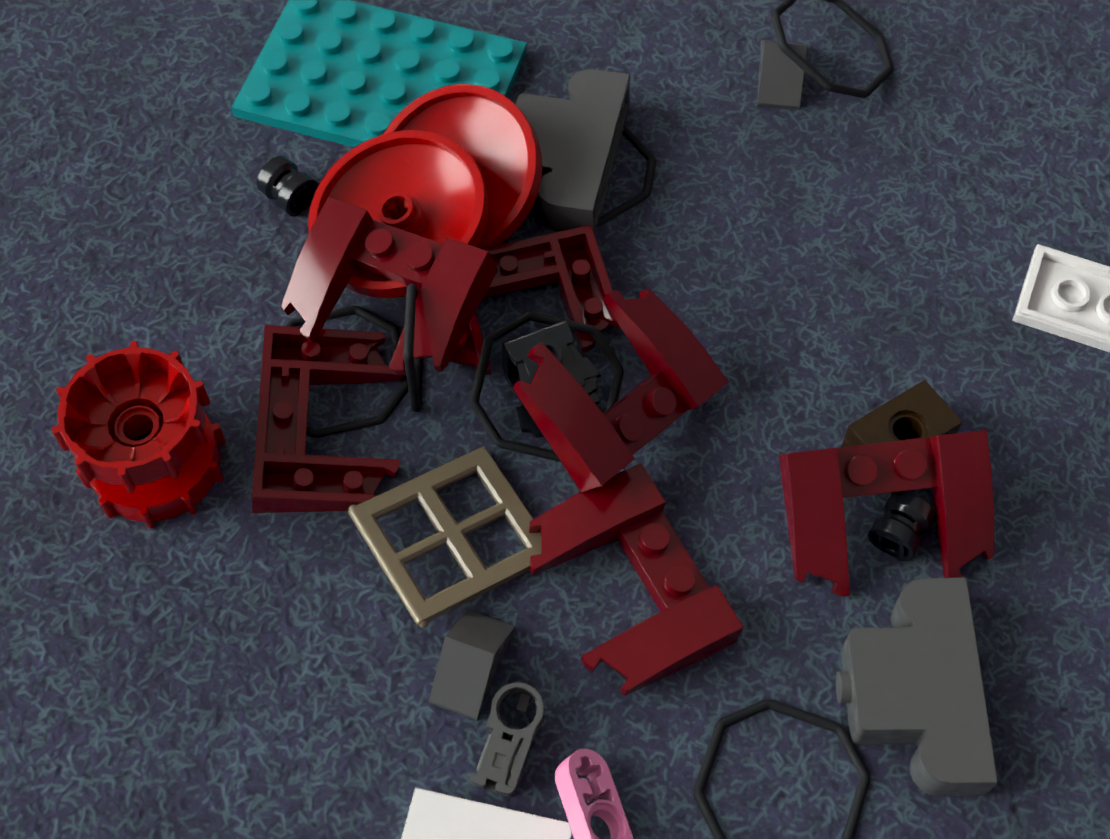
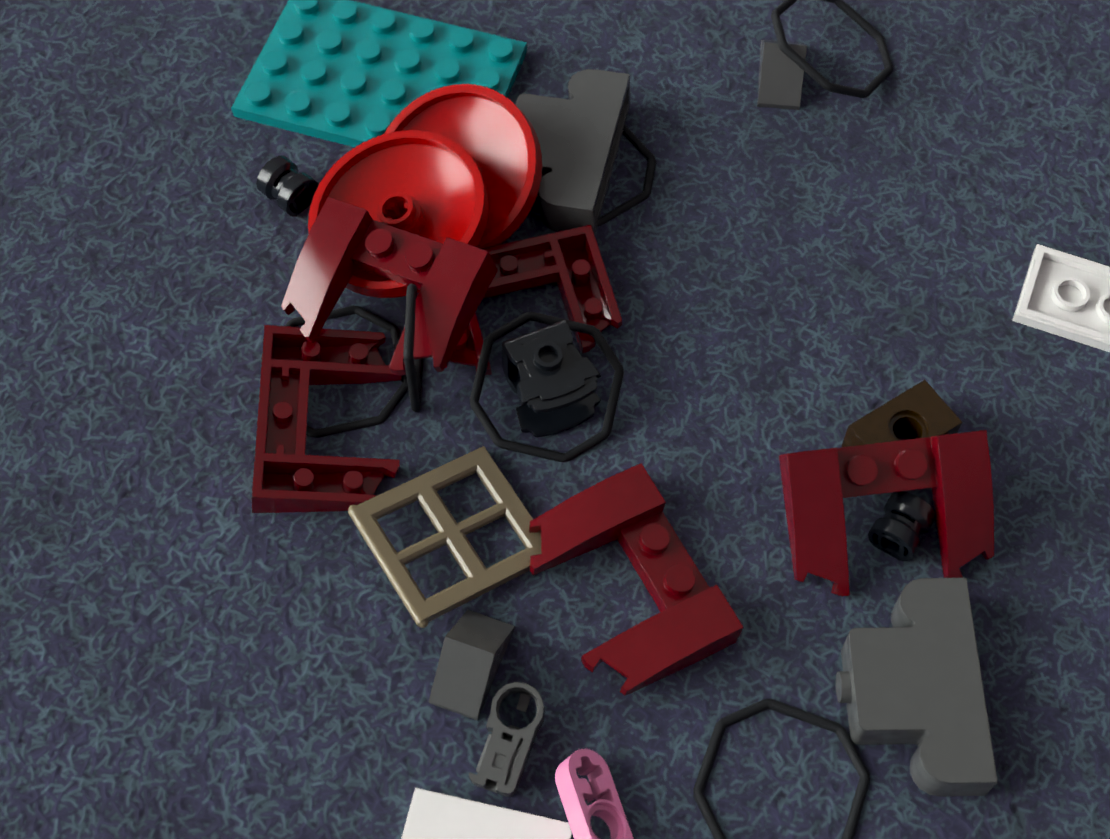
red piece [51,341,226,529] -> none
dark red wedge [513,289,728,492] -> none

